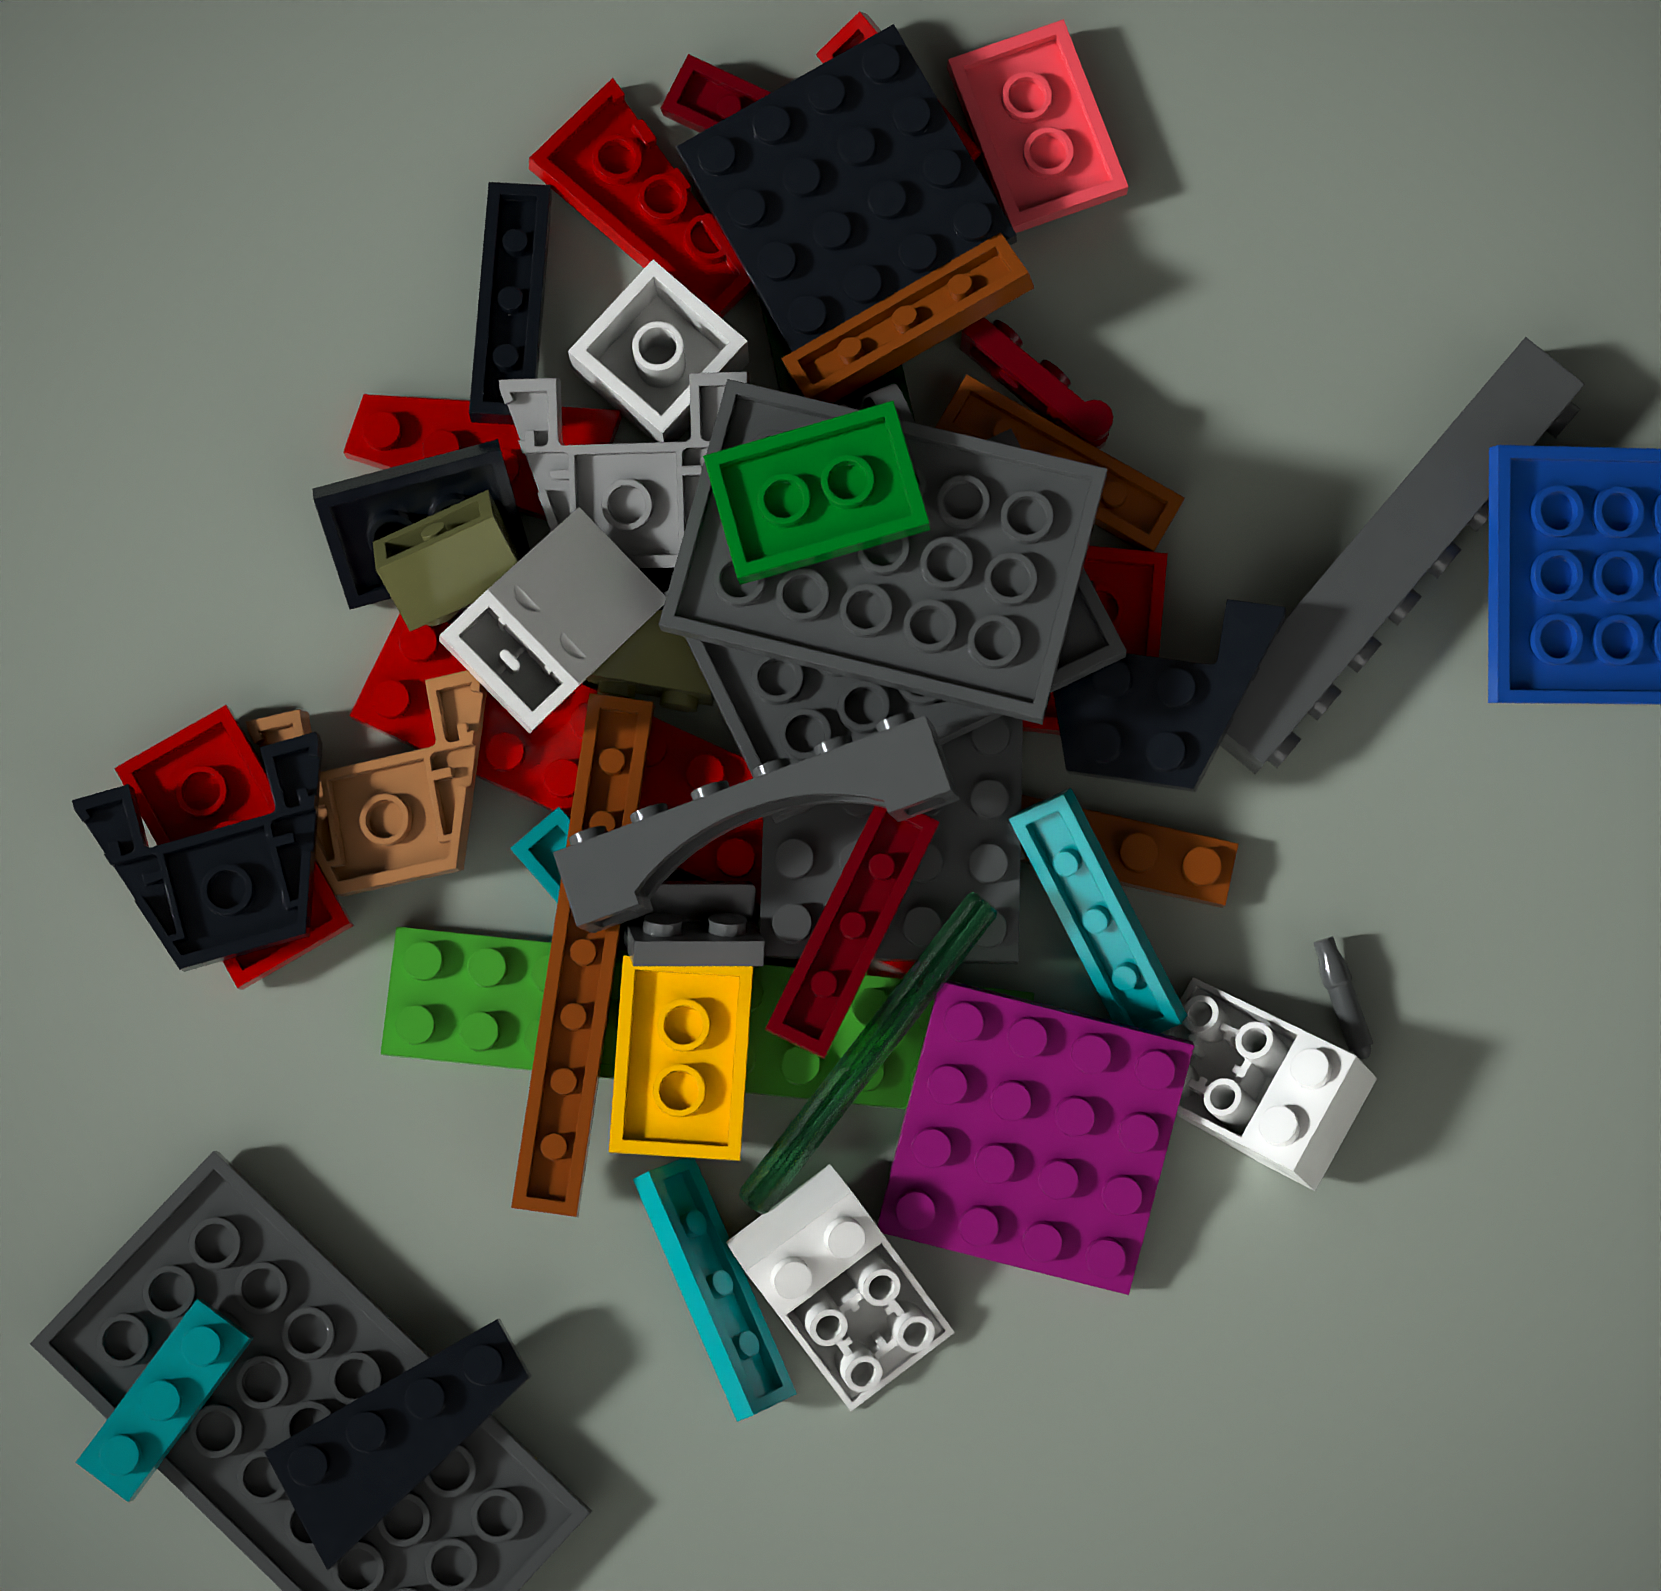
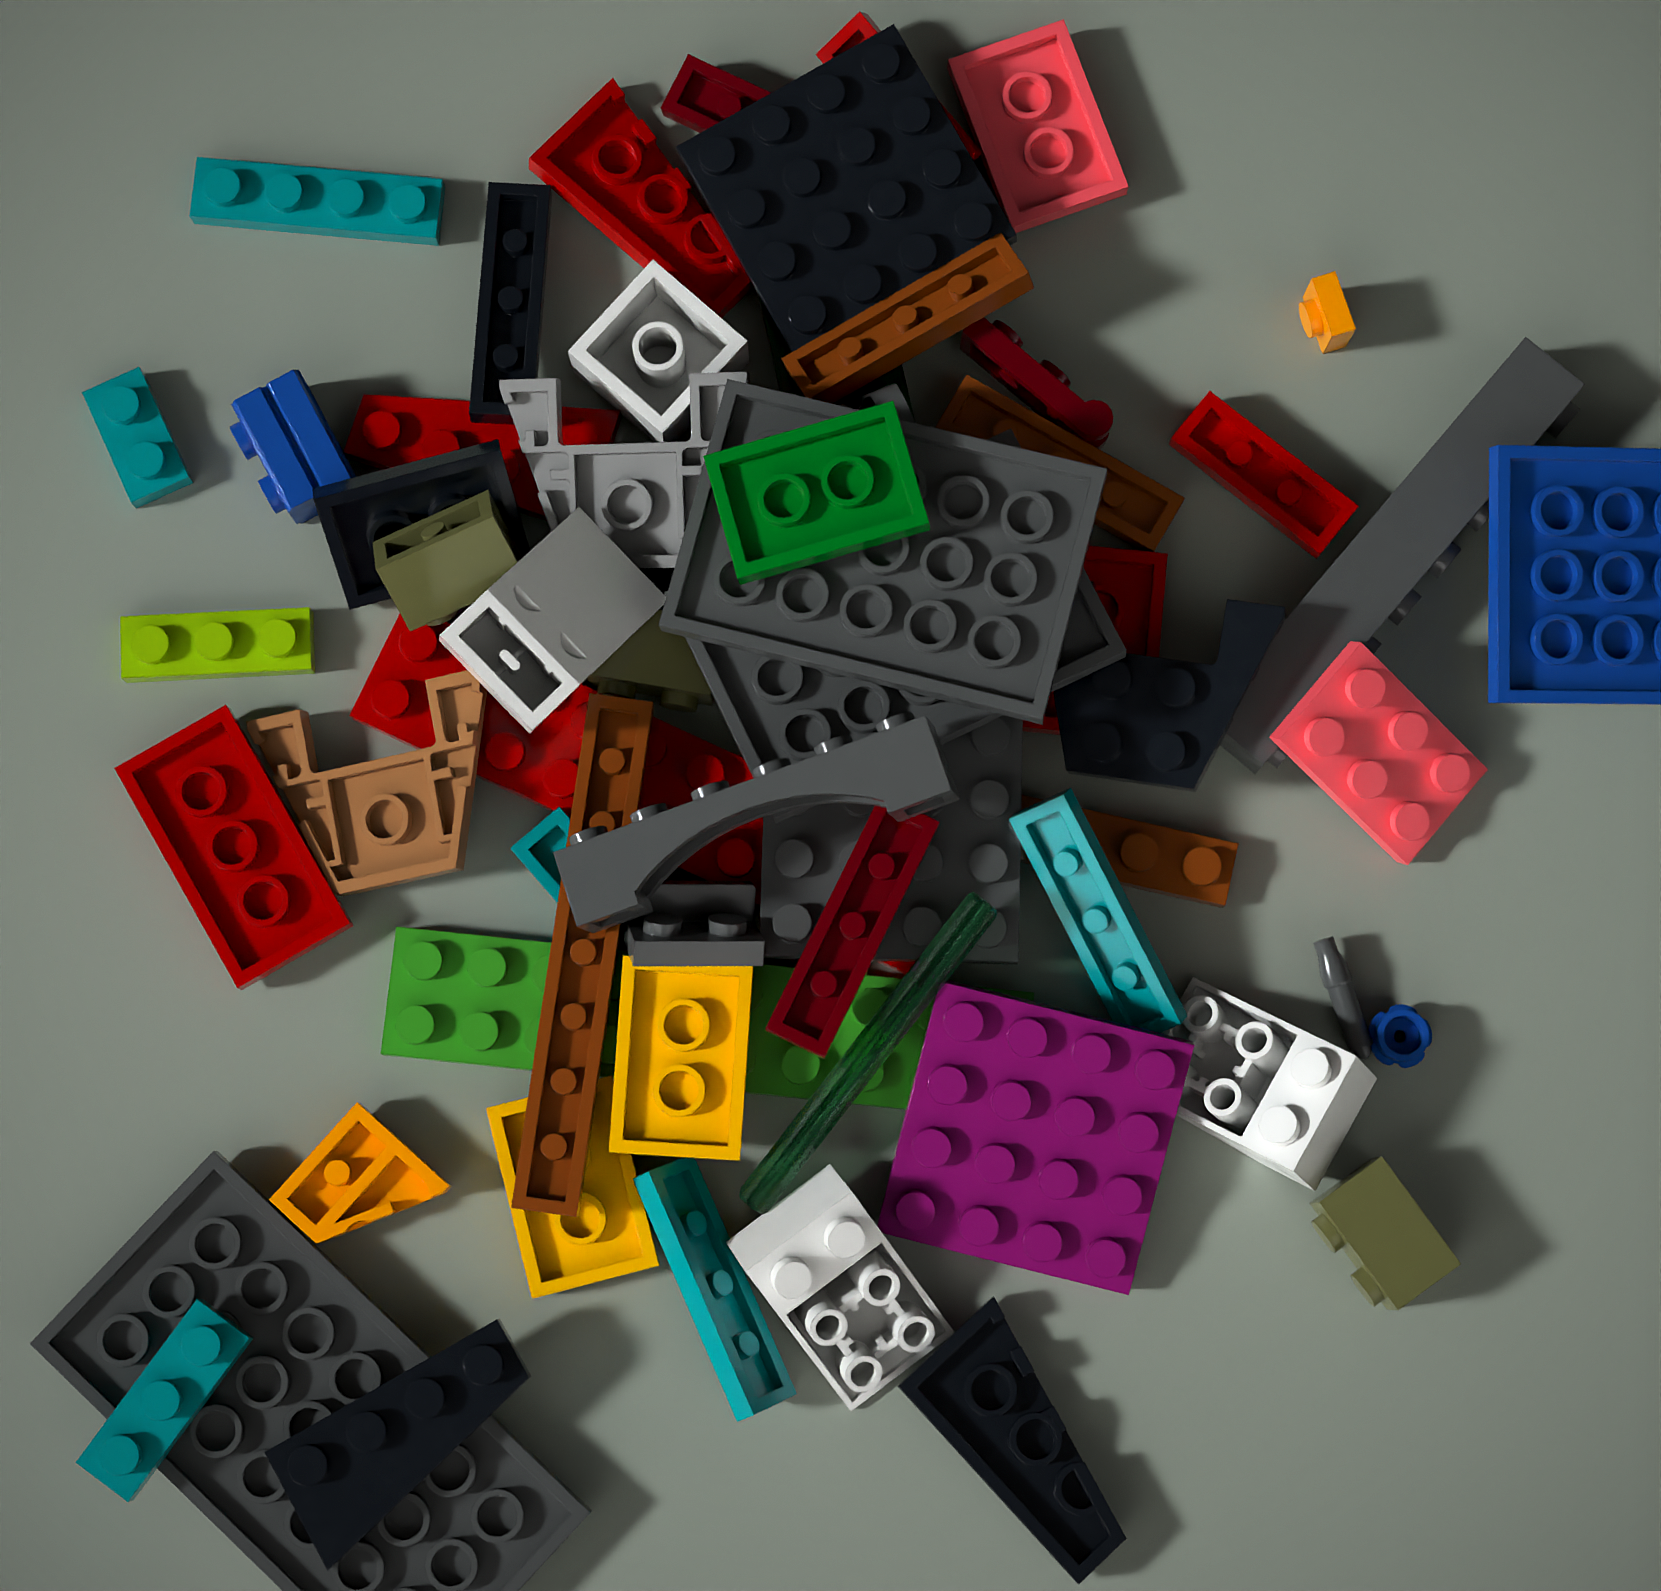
black wing [72,732,323,972] -> none
none -> teal plate [82,367,193,509]
none -> lime plate [120,607,315,683]
none -> teal plate [189,157,446,246]
none -> blue brick [230,369,357,524]
none -> light orange wing [269,1102,452,1244]
none -> yellow plate [486,1075,660,1299]
none -> black wing [897,1296,1127,1584]
none -> red plate [1169,391,1359,559]
none -> coral plate [1269,641,1488,865]
none -> light orange plate [1299,271,1356,354]
none -> olive brick [1309,1156,1461,1310]
none -> blue plate [1368,1004,1432,1068]

